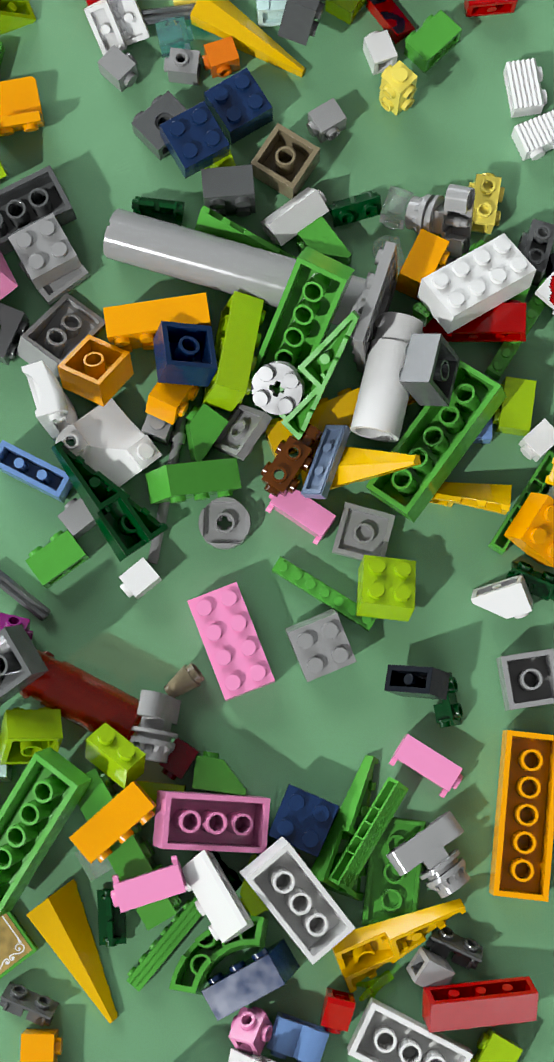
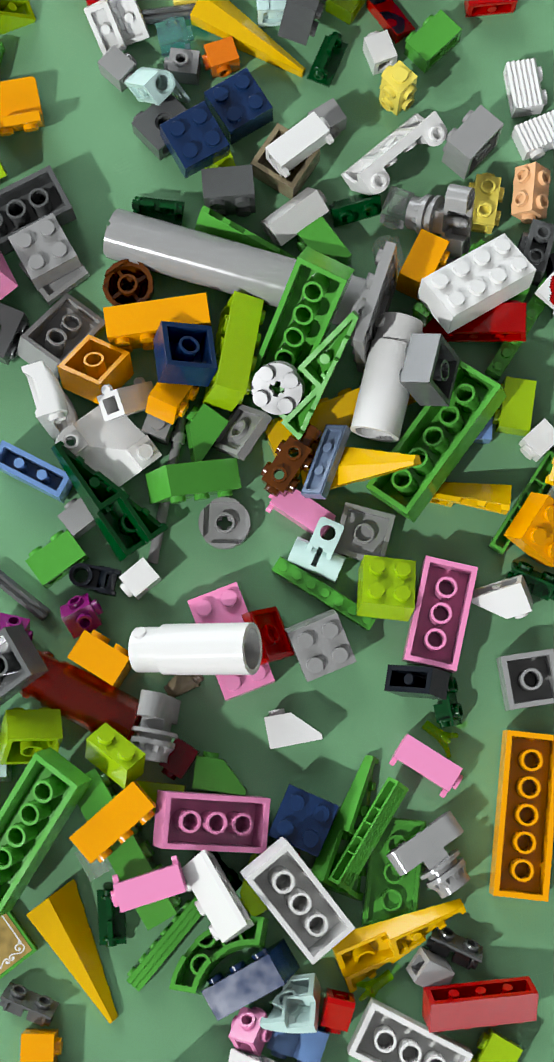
none -> magenta brick [60,592,103,639]
none -> light orange brick [67,629,132,688]
none -> black piece [69,563,122,597]
none -> white brick [97,377,154,422]
none -> reddish brown cylinder [102,260,154,306]
none -> light aqua piece [124,67,191,106]
none -> white piece [128,622,262,675]
none -> red tile [242,606,295,665]
none -> light aqua slope [260,973,321,1033]
none -> white slope [264,708,323,749]
none -> white brick [265,111,334,178]
none -> light aqua piece [288,517,346,583]
none -> dark green hinge [307,32,348,87]
none -> white piece [341,111,448,195]
none -> bright pink brick [402,556,478,673]
none -> clear neon green bar [422,720,459,758]
none -> light grey brick [442,105,504,180]
none -> light nougat brick [511,162,551,224]

